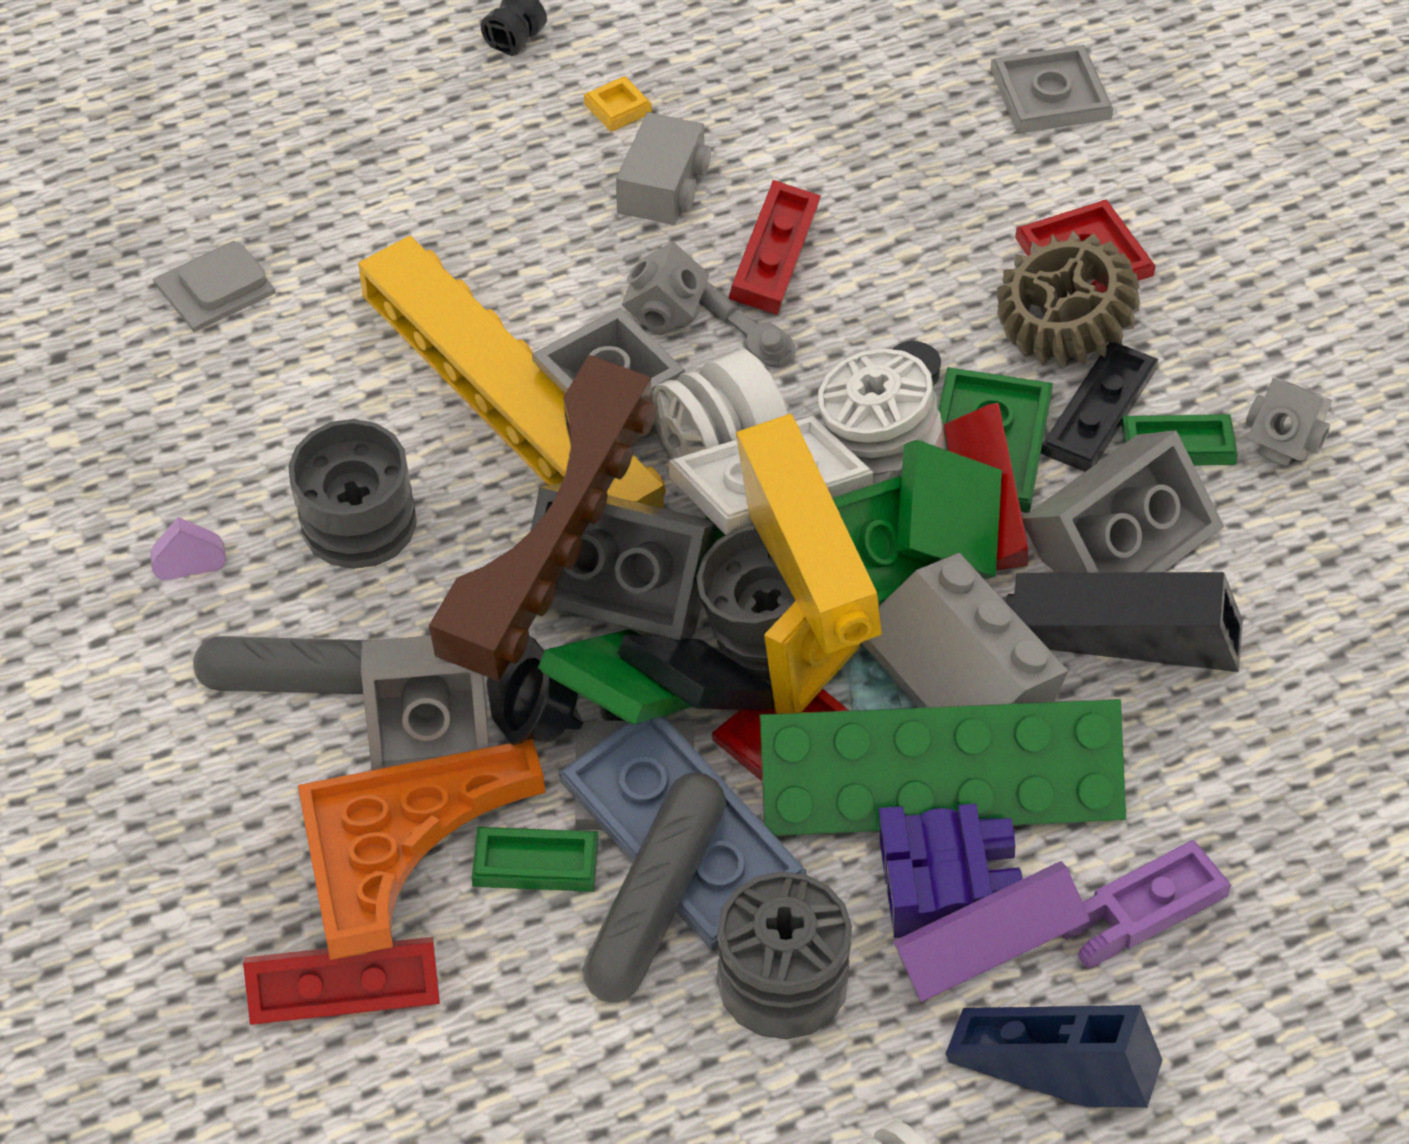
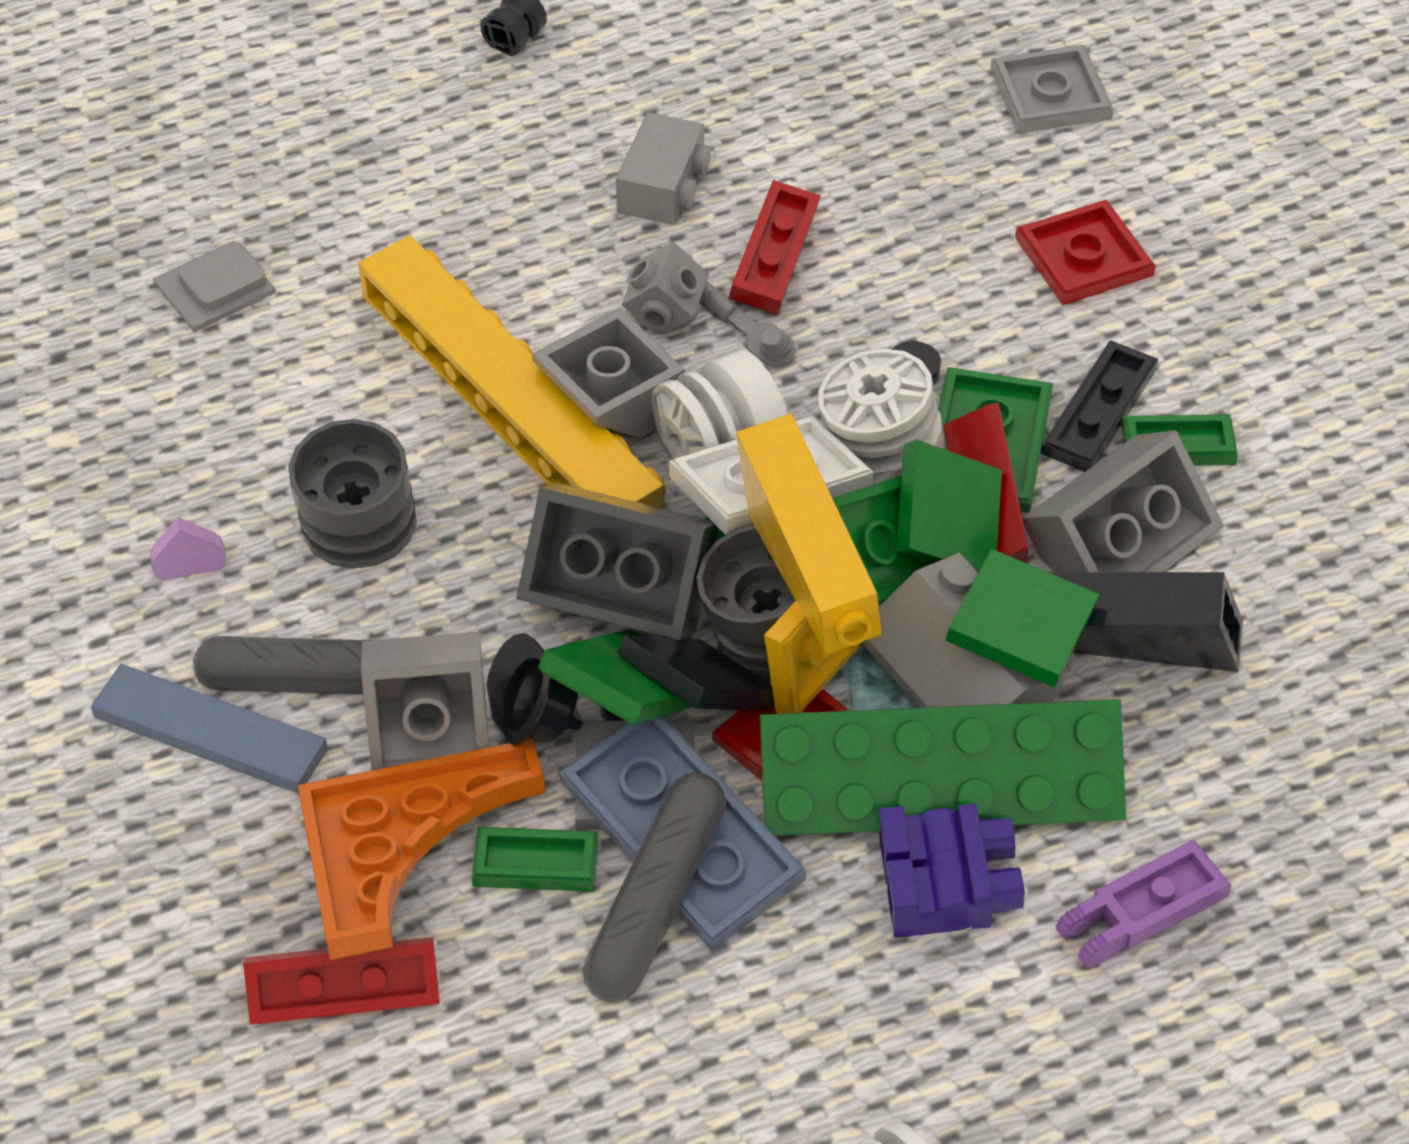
reddish brown arch [429,354,658,682] -> none
yellow tile [584,76,652,132] -> none
dark grey wheel [717,872,852,1040] -> none
medium lavender tile [893,861,1090,1002] -> none
dark blue slope [945,1005,1163,1108] -> none
dark tan gear [997,231,1140,368] -> none
light grey brick [1246,378,1333,466] -> none
none -> sand blue tile [91,663,328,794]
none -> green tile [945,549,1100,688]

